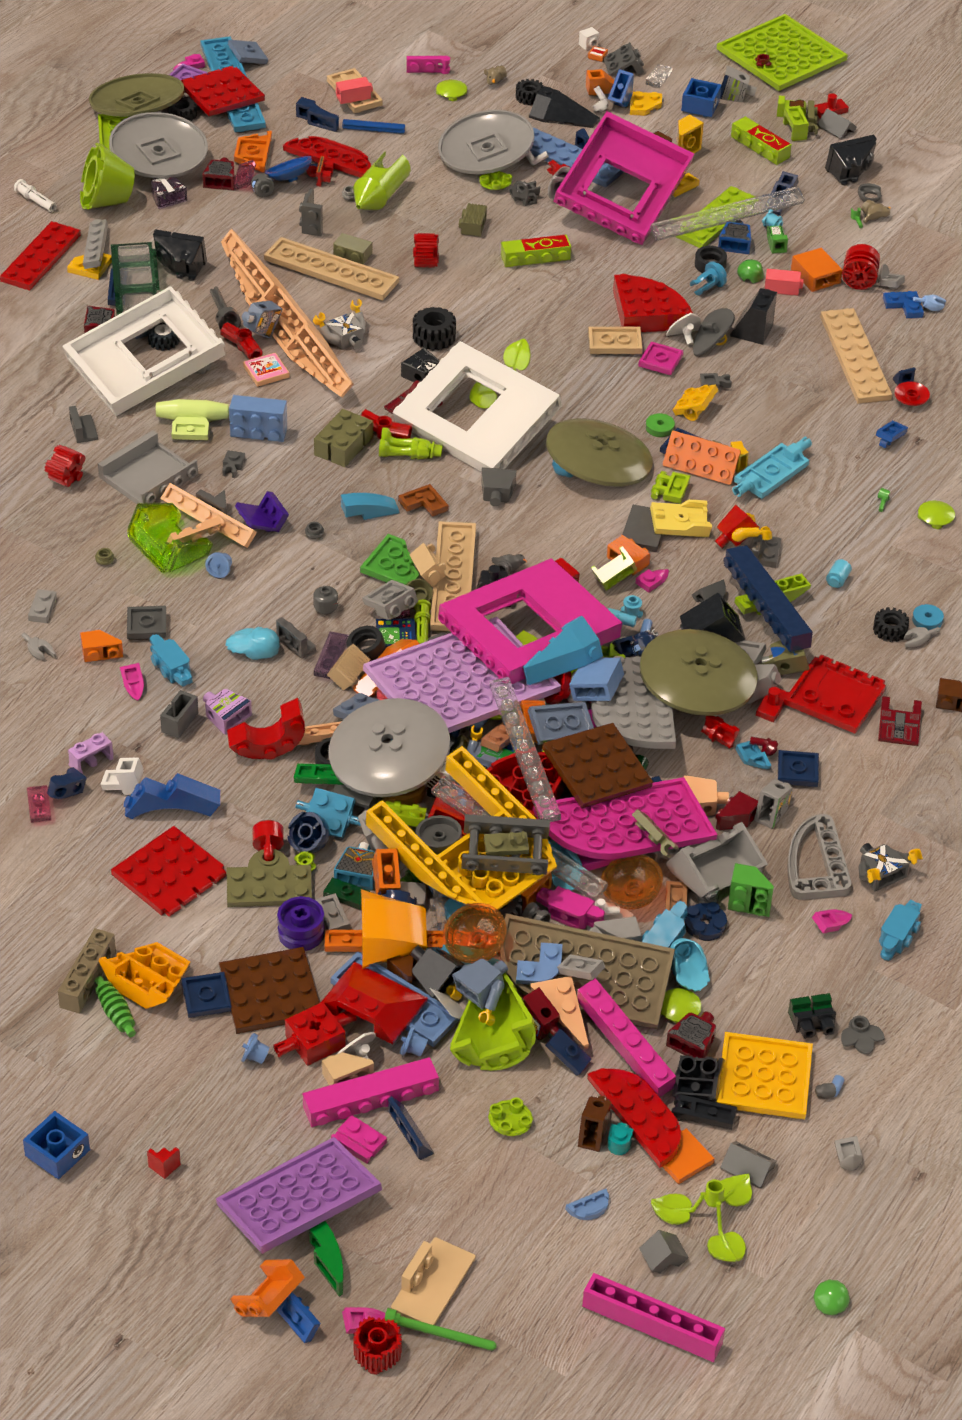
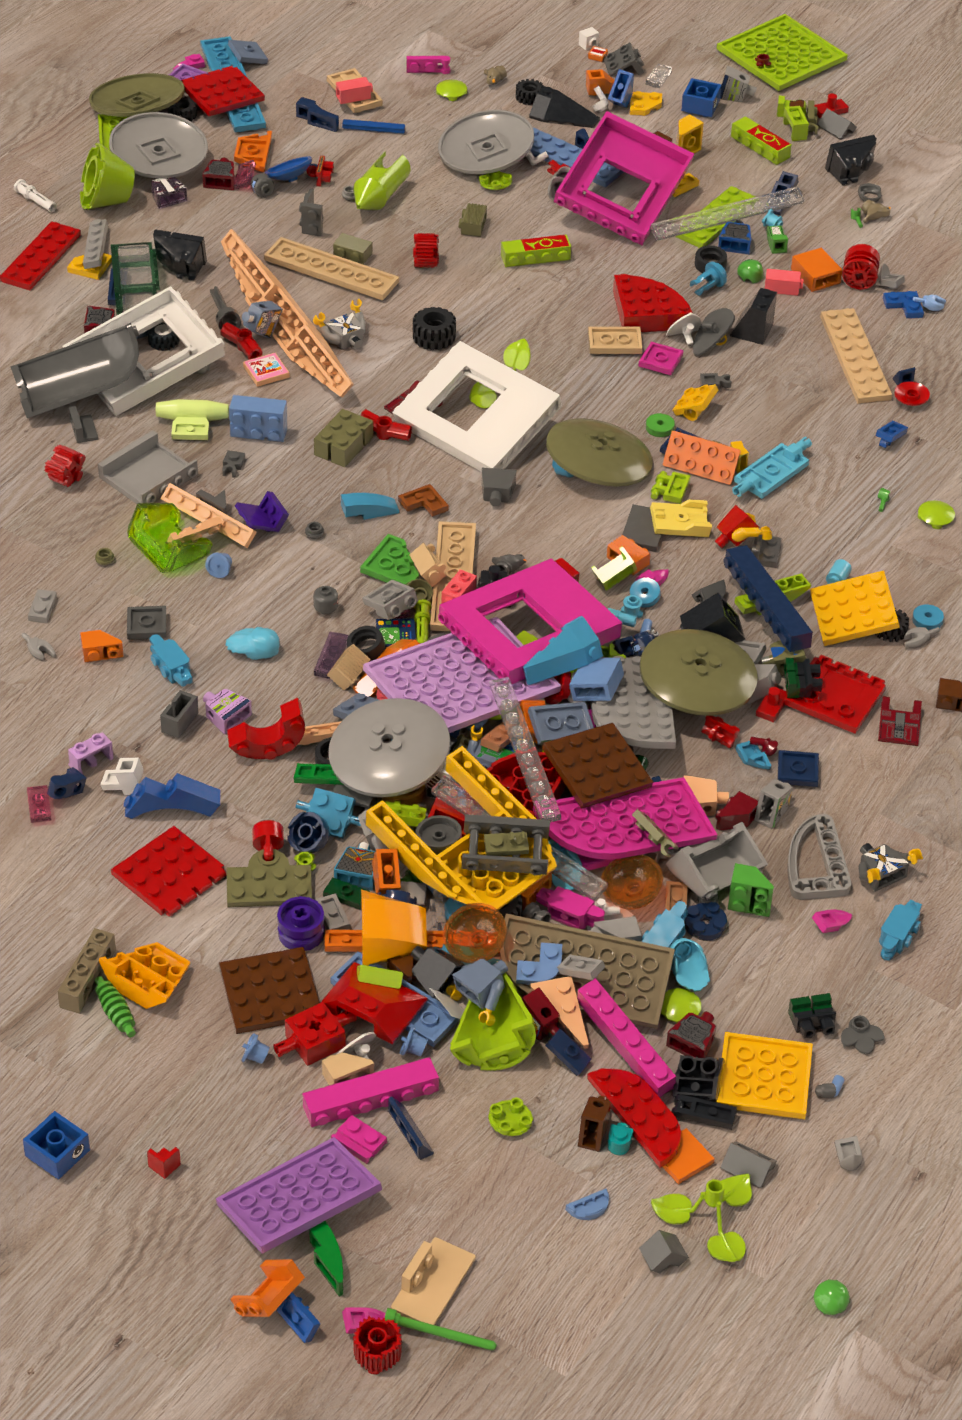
dark pink plate [120,663,144,701] -> none
dark blue plate [181,972,232,1018] -> none
flat silver bracket [276,617,316,658] -> none
red plate [283,136,371,178] -> none
lime piece [379,427,443,459] -> none
black torso [401,348,440,382] -> none
dark grey piece [509,181,541,206] -> none
dark pink brick [582,1273,725,1362] -> none
none -> dark grey panel [10,323,139,418]
none -> lime slope [357,965,403,989]
none -> coral brick [441,569,477,604]
none -> dark azure piece [630,578,661,608]
none -> hips [784,658,823,698]
none -> yellow plate [810,570,900,646]

